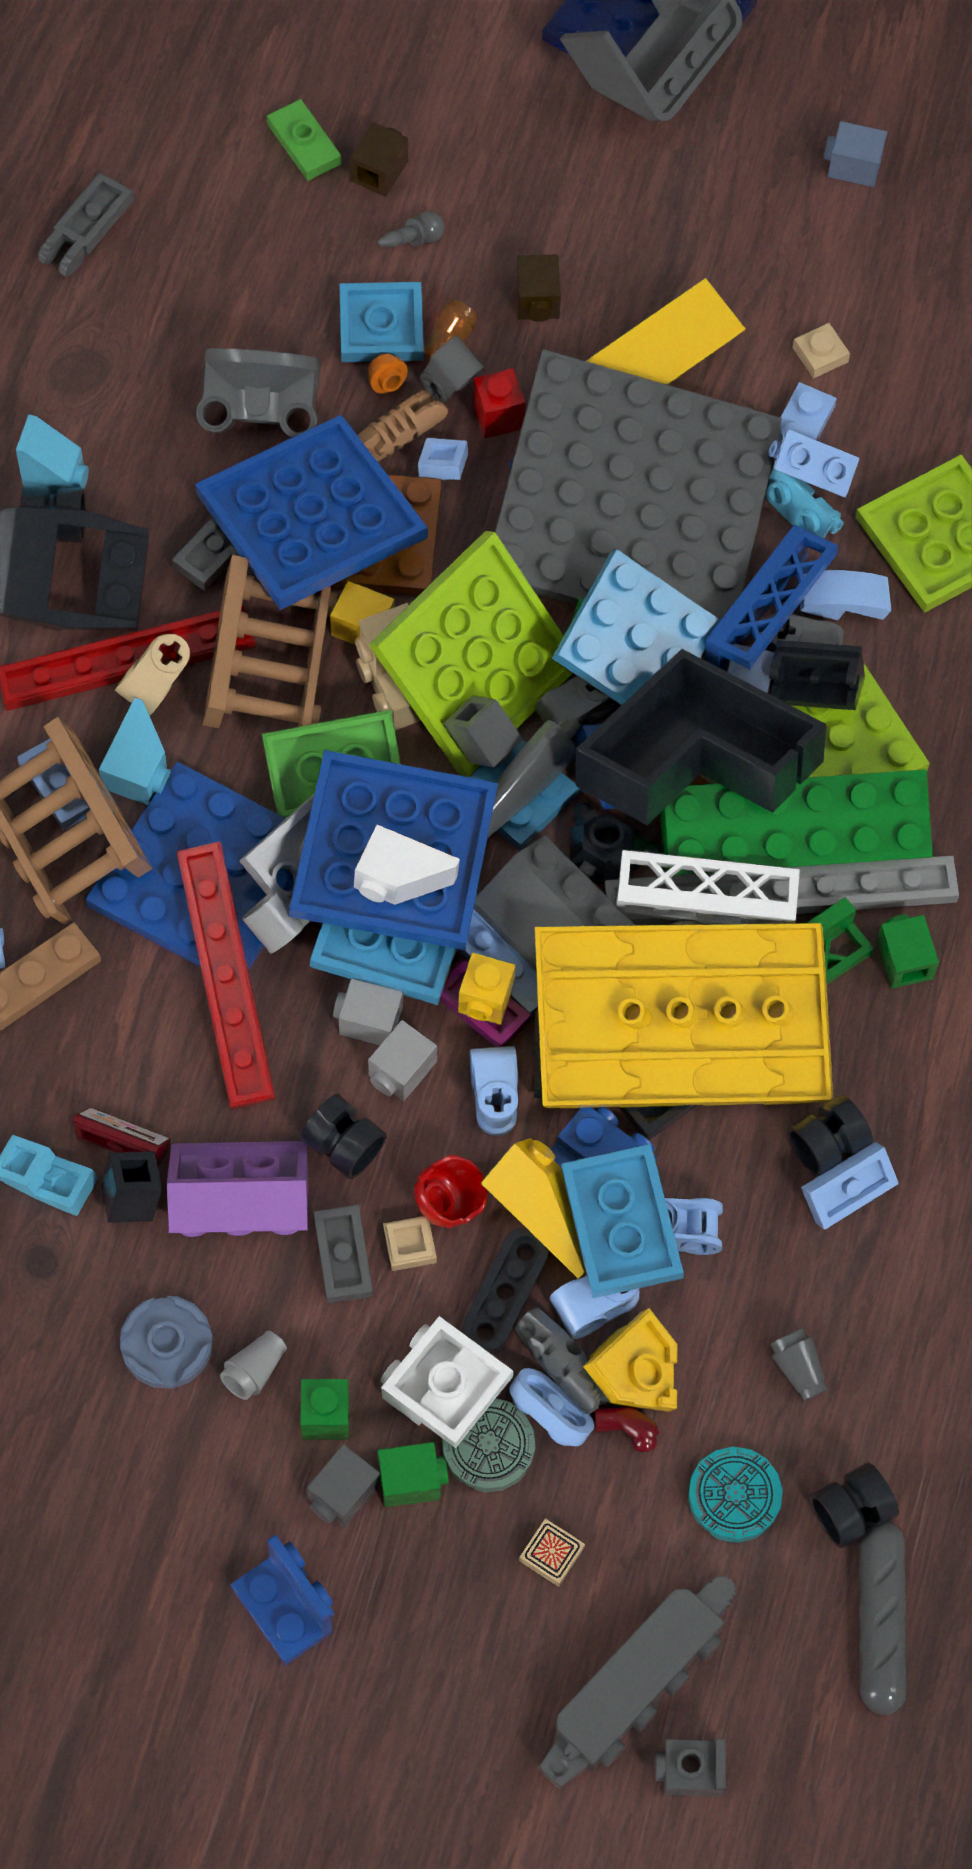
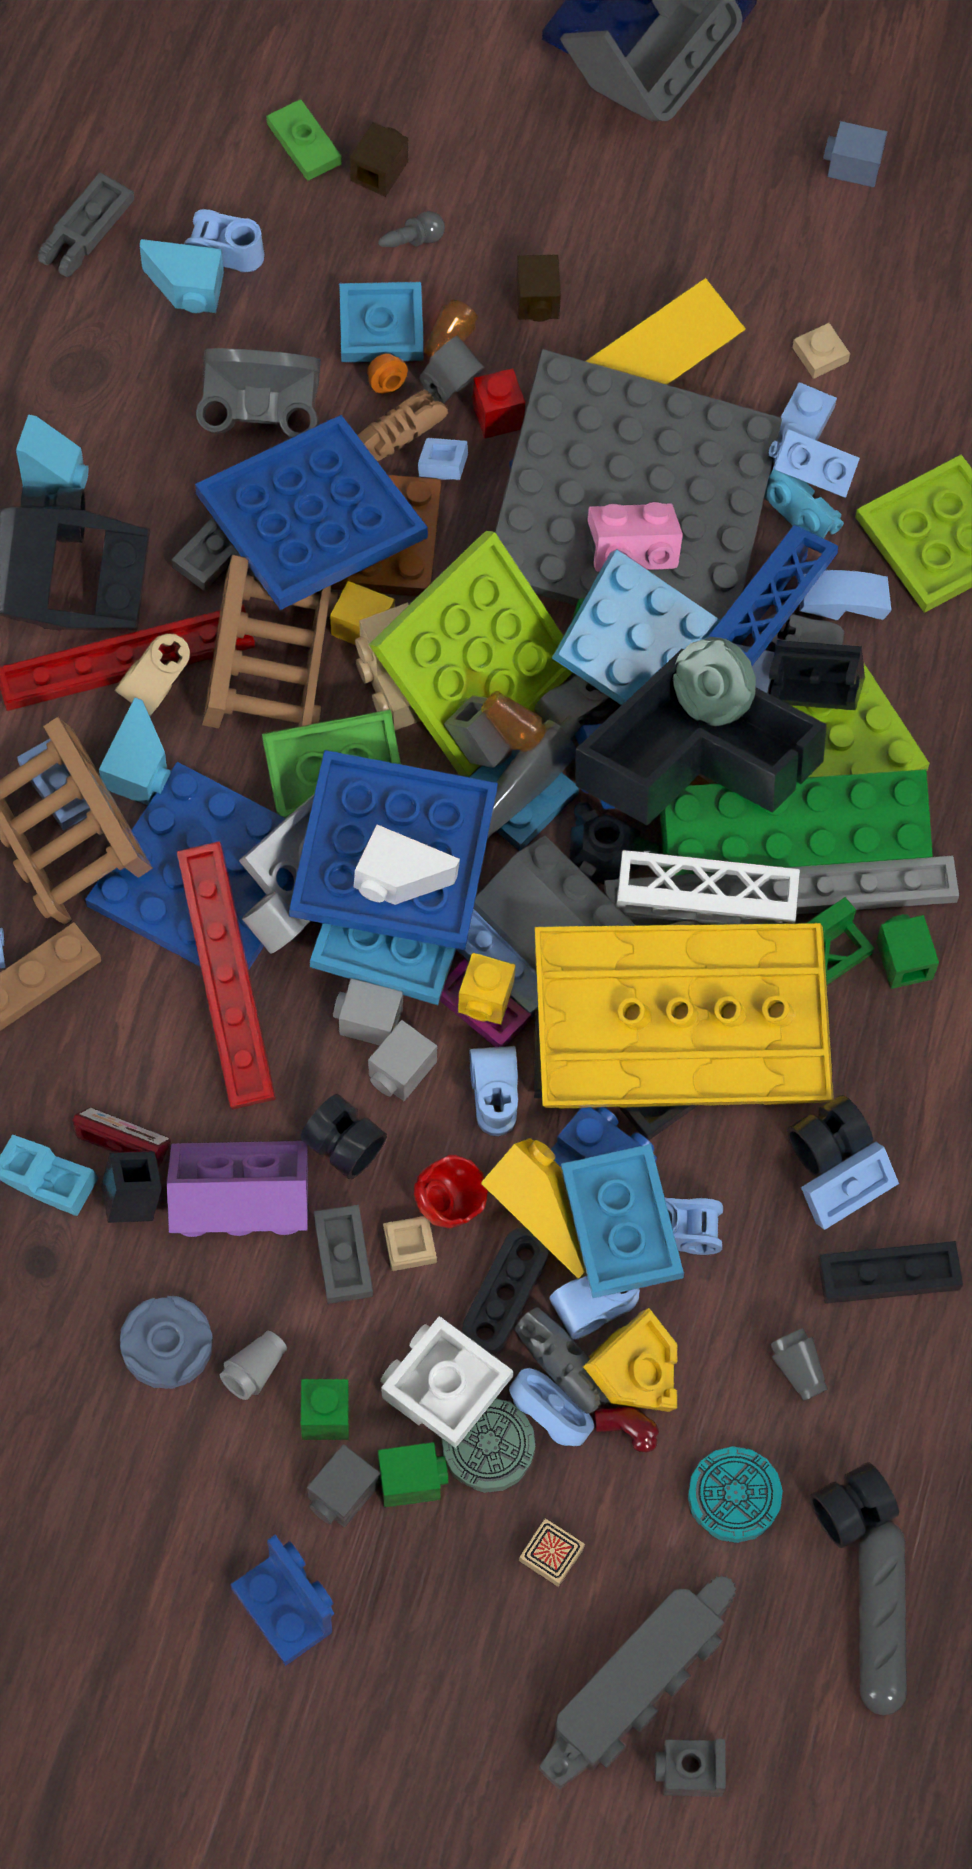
none -> medium azure slope [140,239,224,313]
none -> light blue piece [184,209,264,272]
none -> clear orange cone [481,691,546,752]
none -> bright pink bracket [587,502,683,572]
none -> sand green tile [673,637,756,726]
none -> black plate [818,1241,963,1304]

